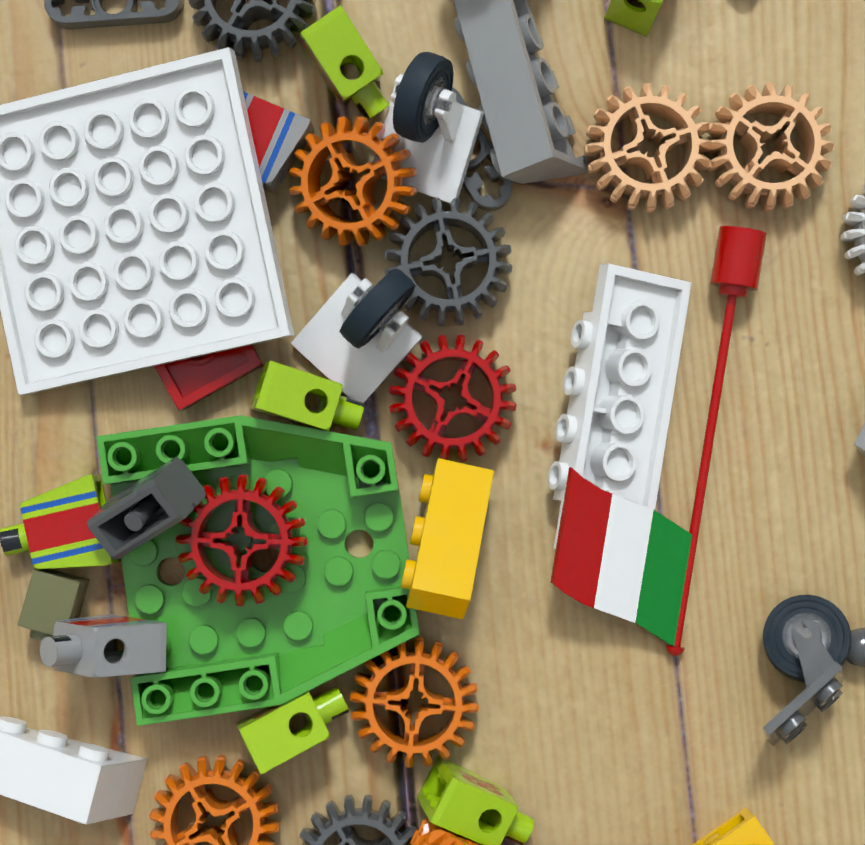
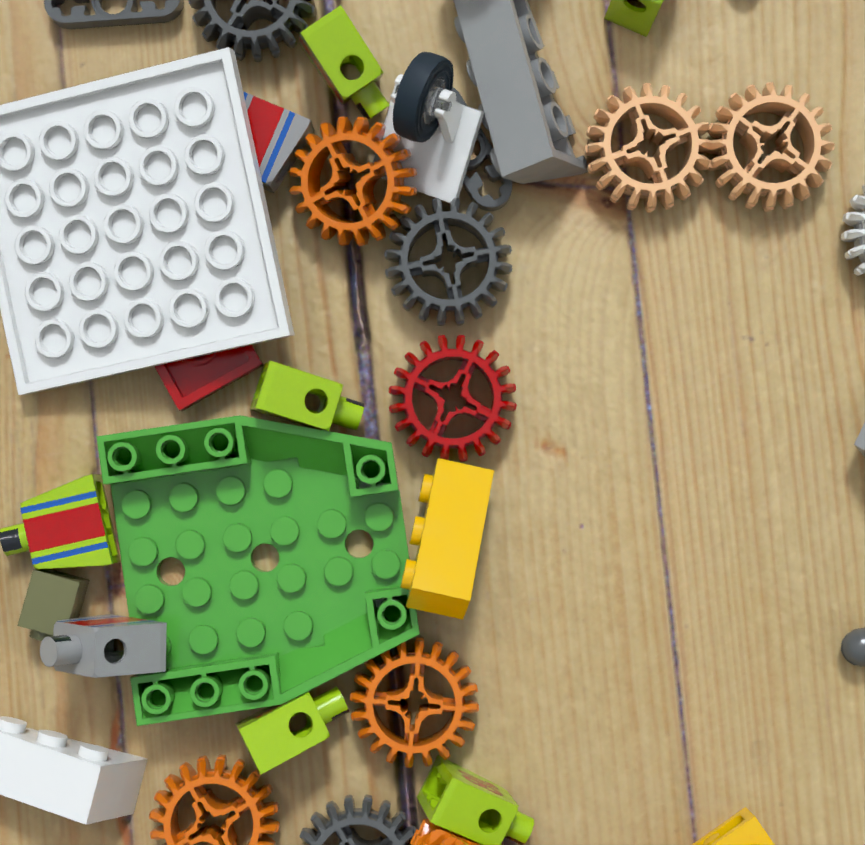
dark grey brick [87,457,206,560] -> none
red gear [175,475,308,606] -> none
white plate [291,269,423,403] -> none
white plate [548,263,692,549] -> none
flag [550,226,767,656] -> none
plate [763,595,851,746] -> none

